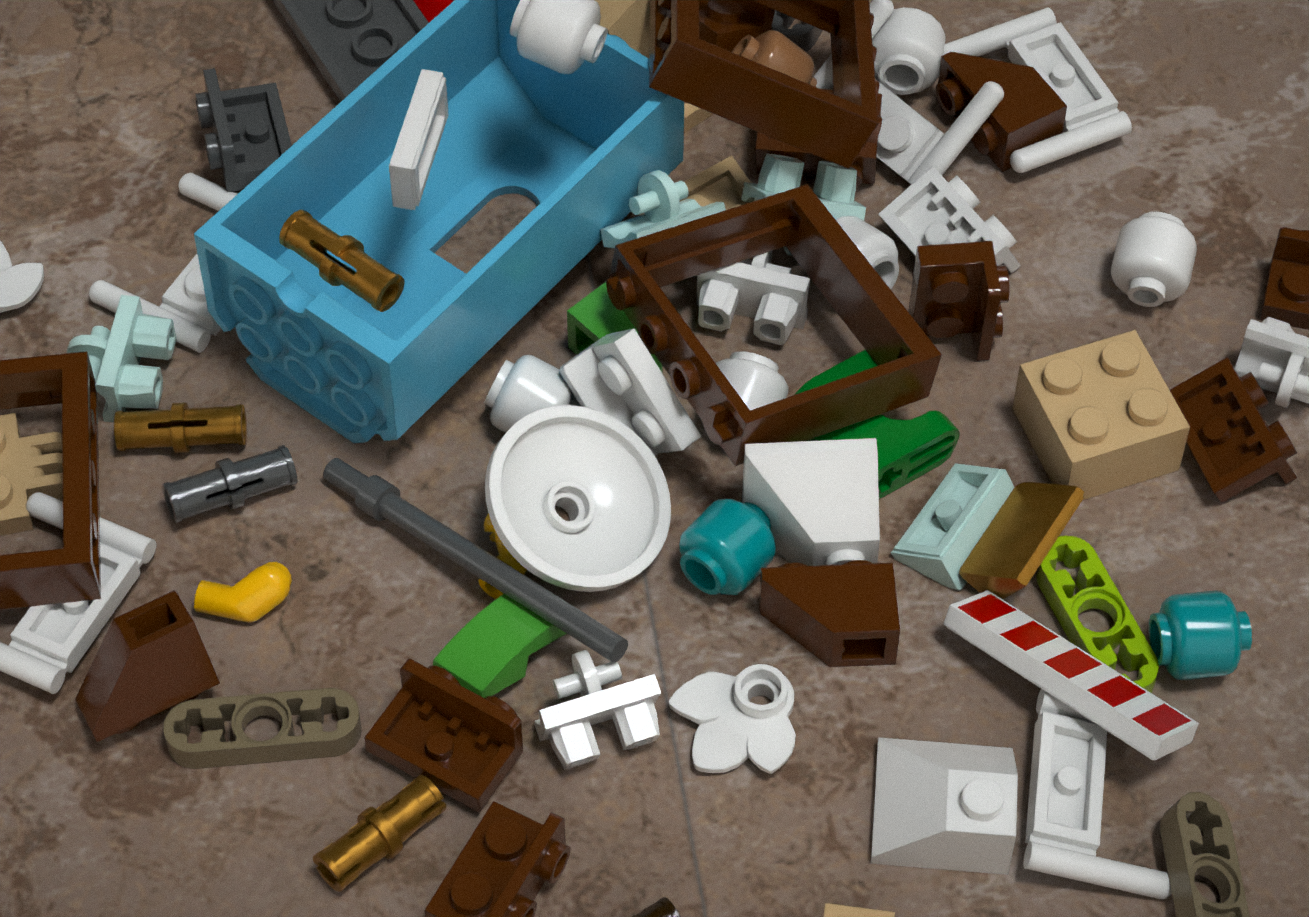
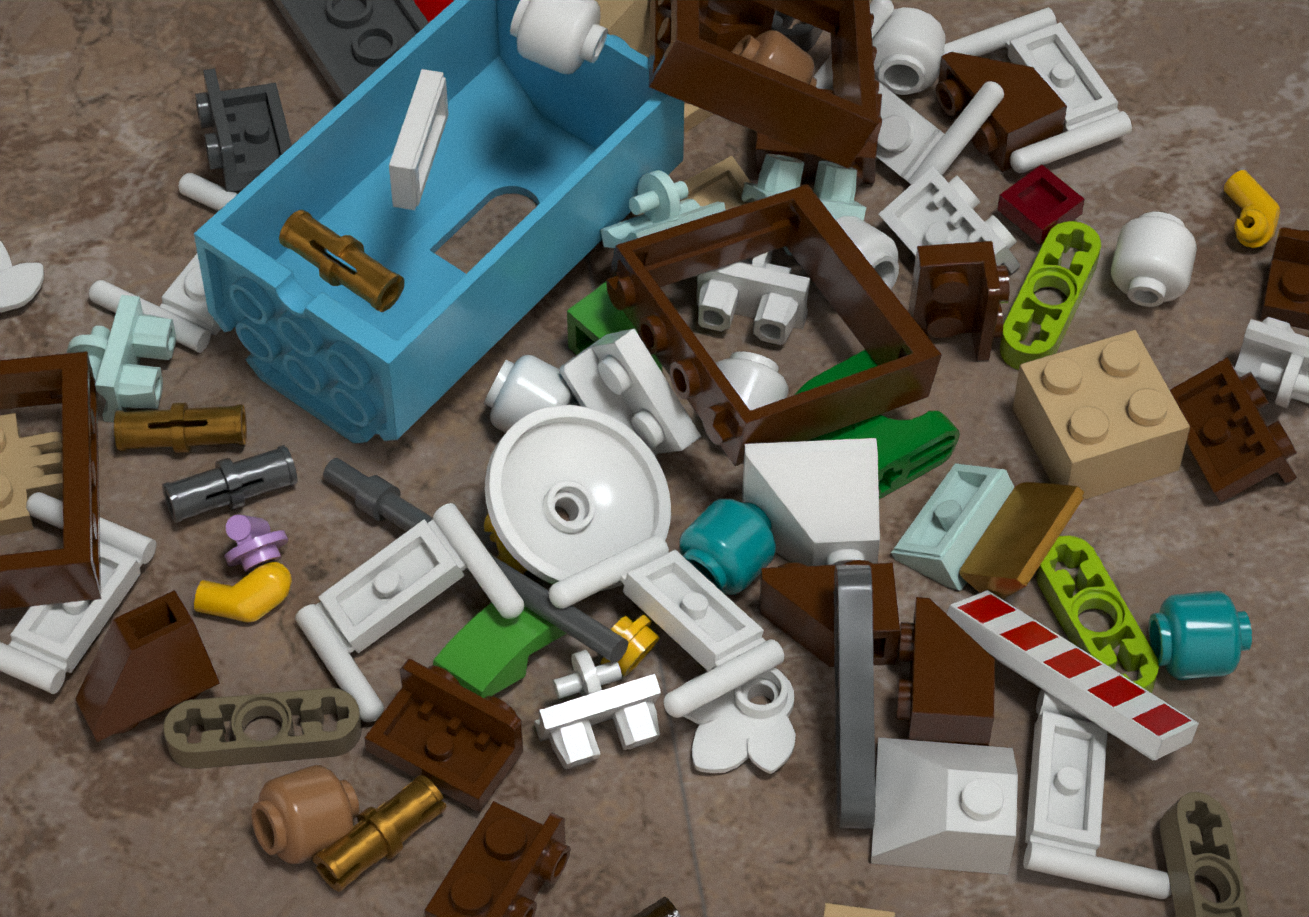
none -> lavender plate [224,515,288,573]
none -> medium nougat head [251,765,359,864]
none -> white plate [295,503,524,722]
none -> white plate [549,535,784,718]
none -> yellow plate [600,614,660,677]
none -> dark grey beam [834,565,876,829]
none -> reddish brown slope [896,597,995,746]
none -> dark red plate [997,164,1085,245]
none -> lime beam [1000,221,1101,370]
none -> yellow arm [1224,170,1280,248]

